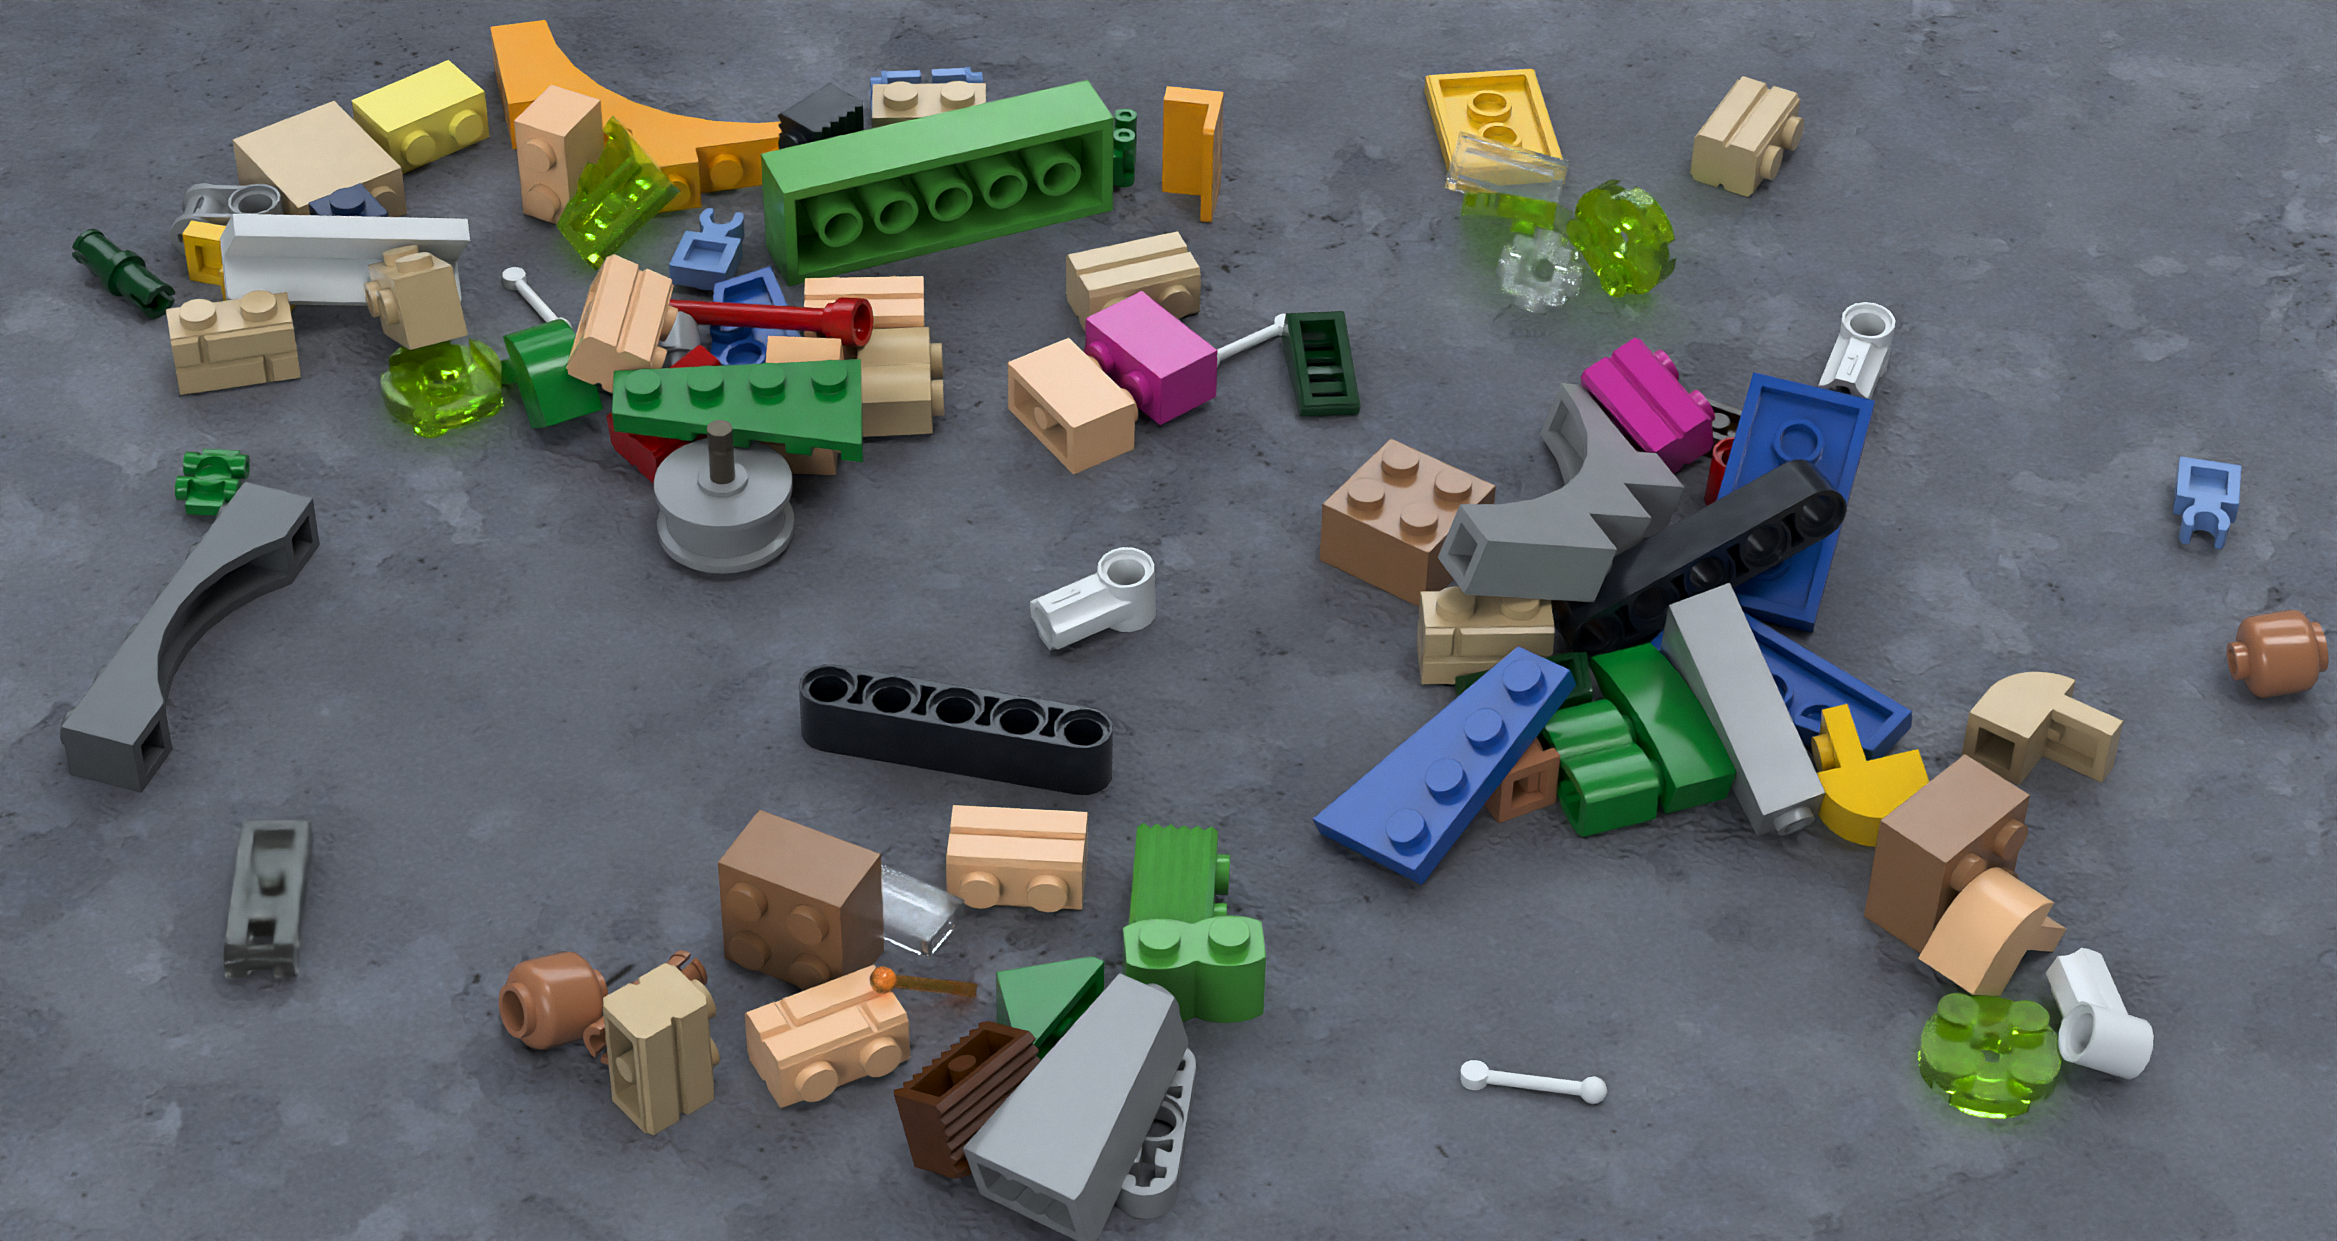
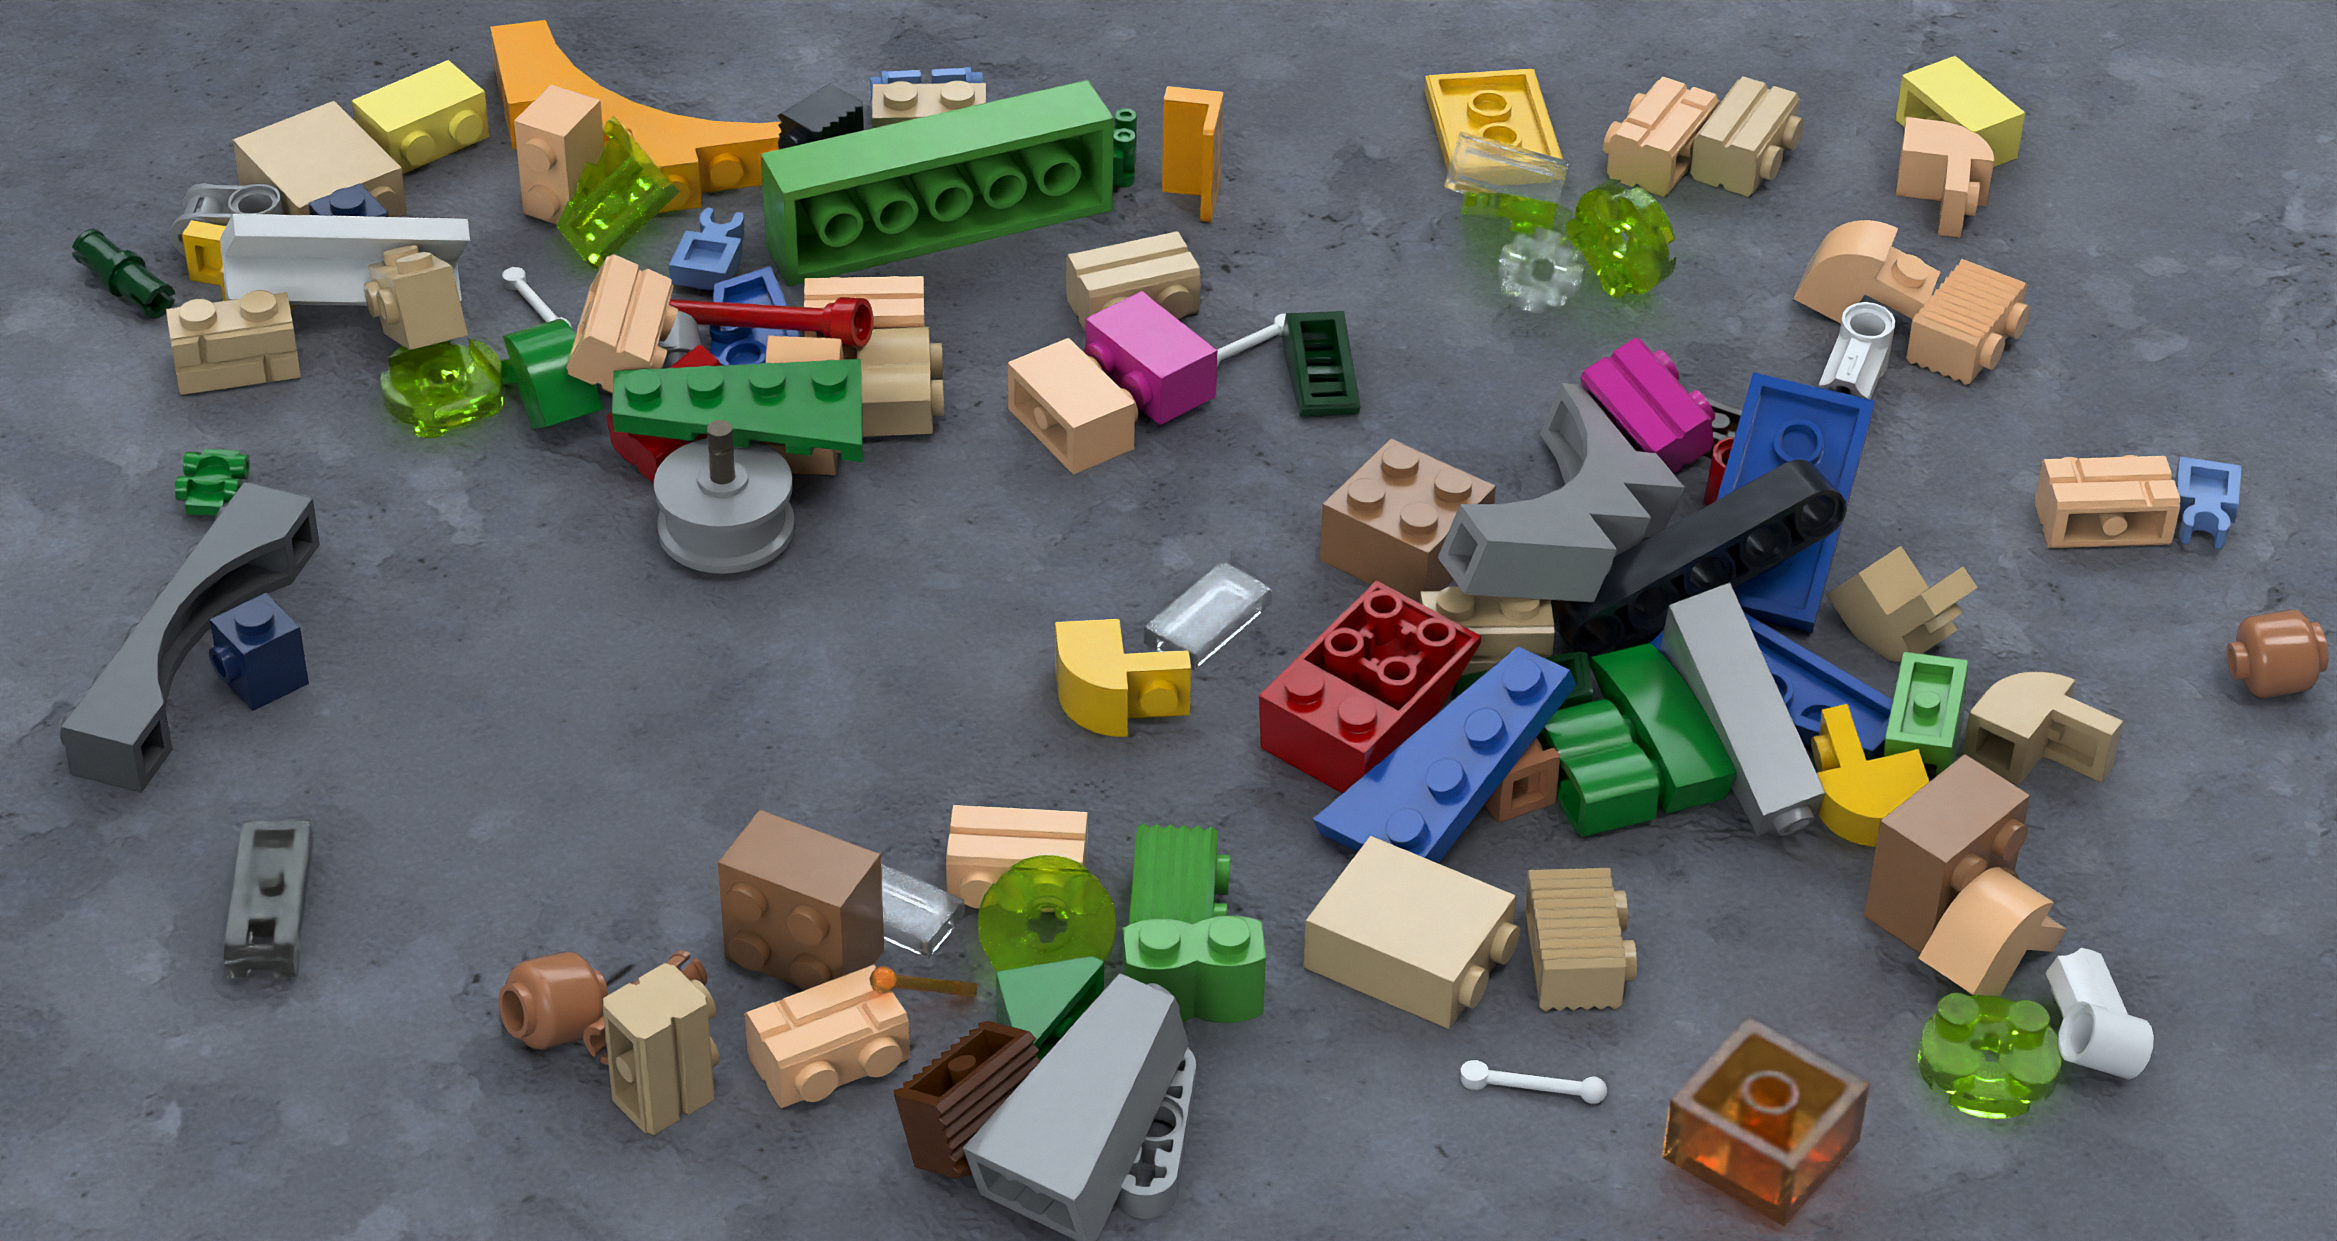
black beam [799,664,1113,795] -> none
white piece [1030,547,1156,651] -> none
none -> dark blue brick [209,593,309,711]
none -> clear neon green plate [978,855,1117,972]
none -> yellow brick [1055,619,1191,737]
none -> clear tile [1144,561,1272,670]
none -> red slope [1259,580,1481,794]
none -> tan brick [1303,836,1520,1029]
none -> tan brick [1524,868,1637,1012]
none -> light nougat brick [1603,76,1719,197]
none -> clear orange brick [1662,1017,1870,1227]
none -> light nougat brick [1793,220,1940,324]
none -> tan brick [1826,546,1978,662]
none -> bright green panel [1884,652,1969,776]
none -> light yellow brick [1896,56,2025,167]
none -> light nougat brick [1896,117,1994,238]
none -> light nougat brick [1906,259,2030,386]
none -> light nougat brick [2035,455,2180,548]

